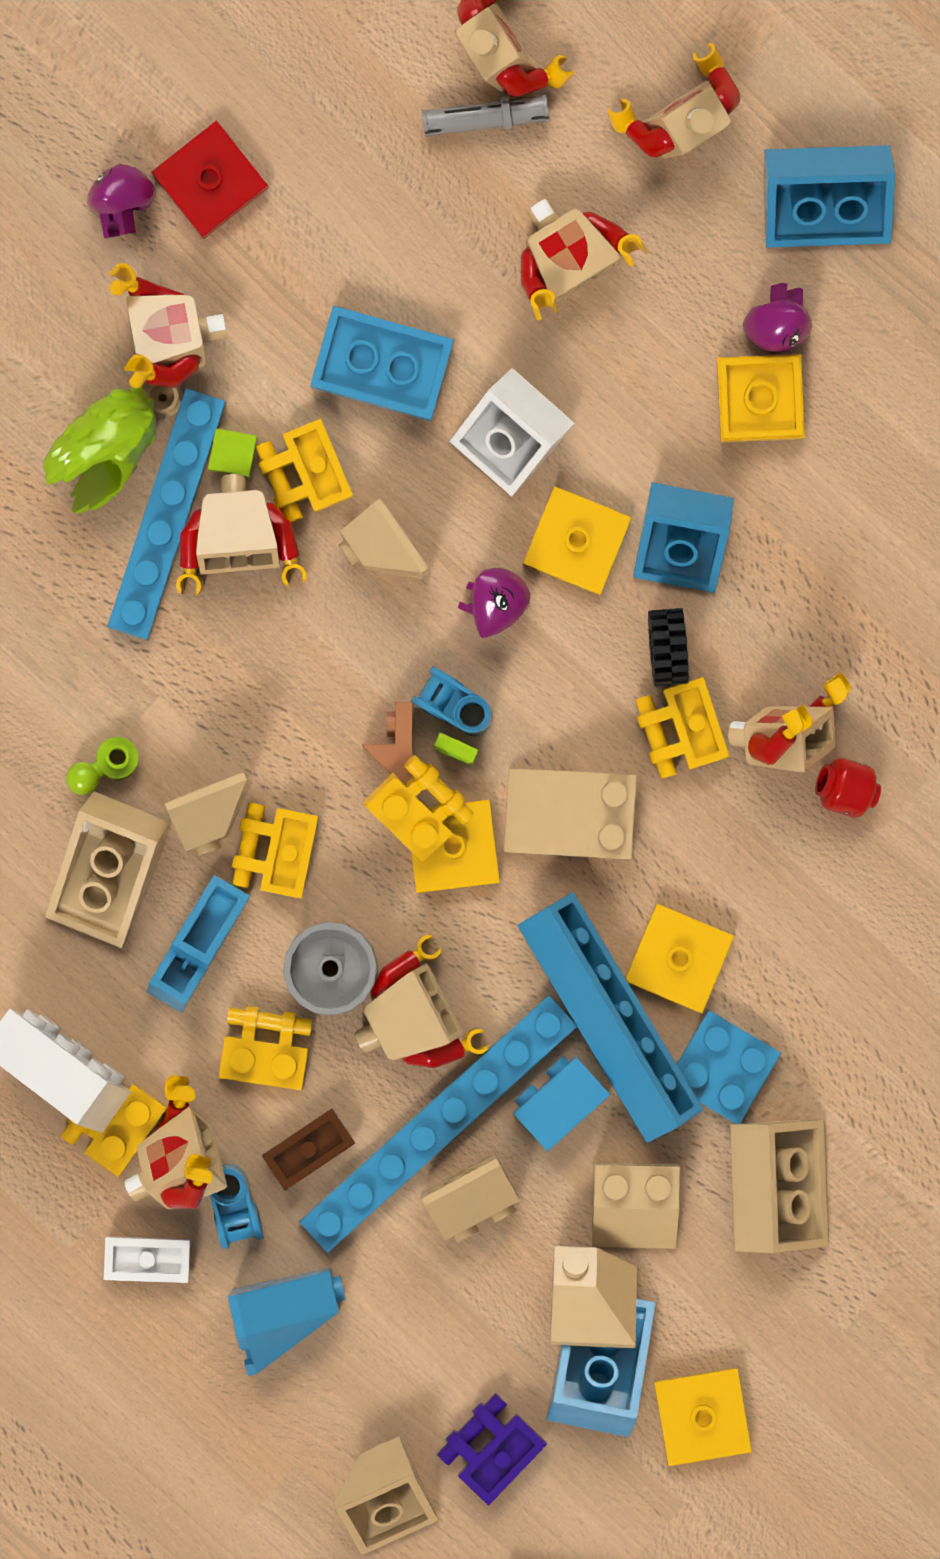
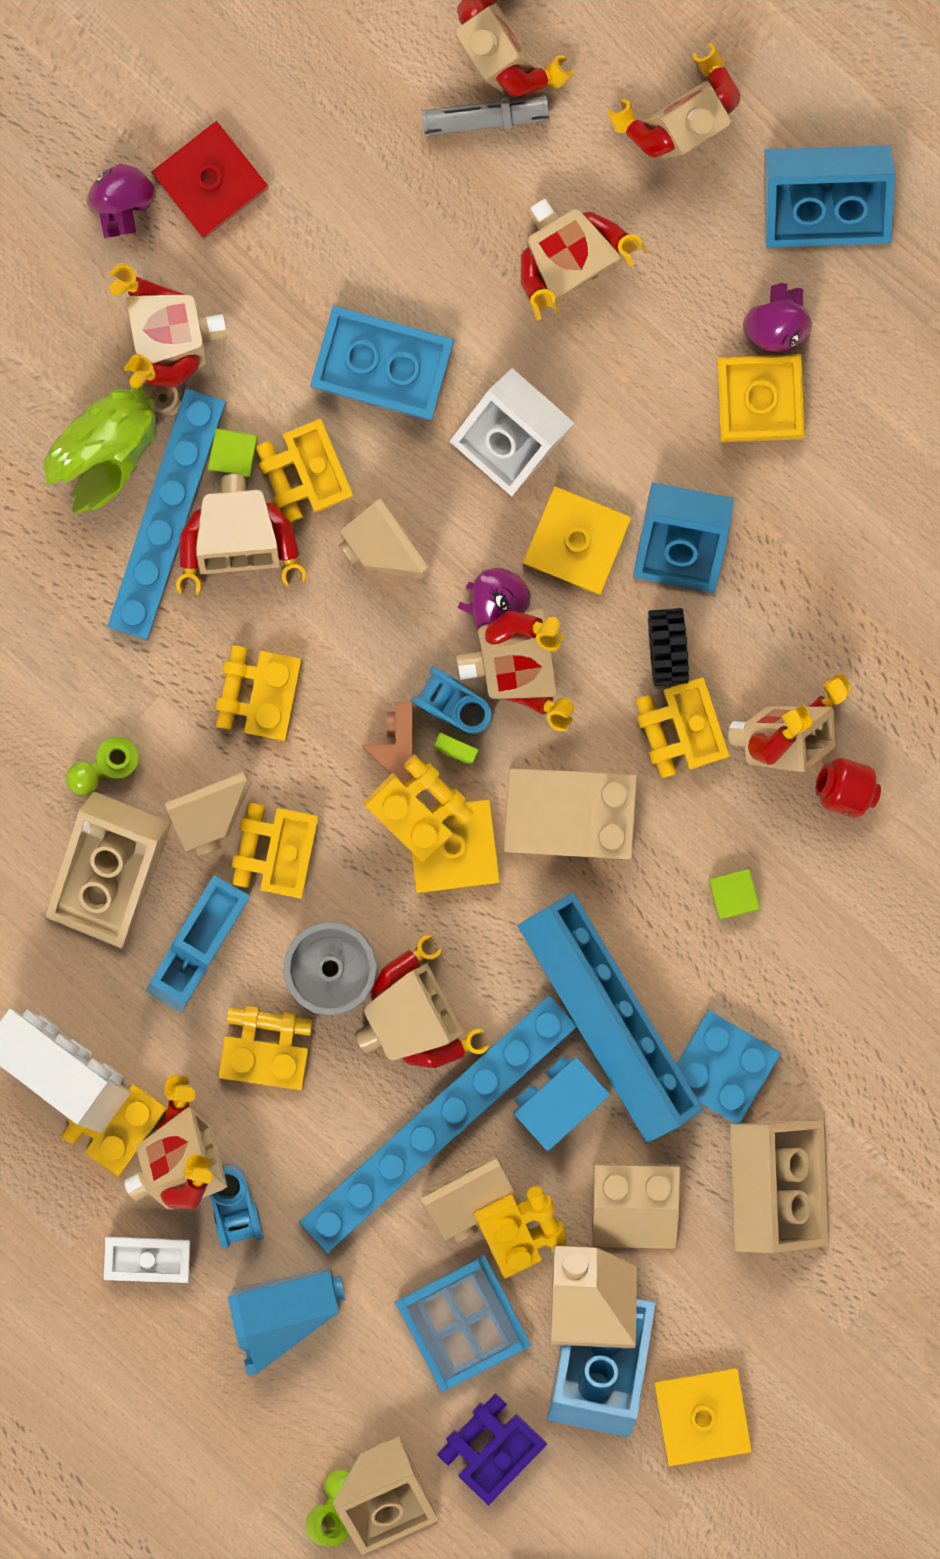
reddish brown plate [262,1108,356,1191] -> none
yellow plate [625,903,734,1014] -> none
none -> yellow plate [214,645,302,742]
none -> lime plate [306,1470,350,1547]
none -> clear piece [395,1255,531,1392]
none -> torso [456,608,574,732]
none -> yellow plate [473,1186,568,1279]
none -> lime tile [708,869,760,920]

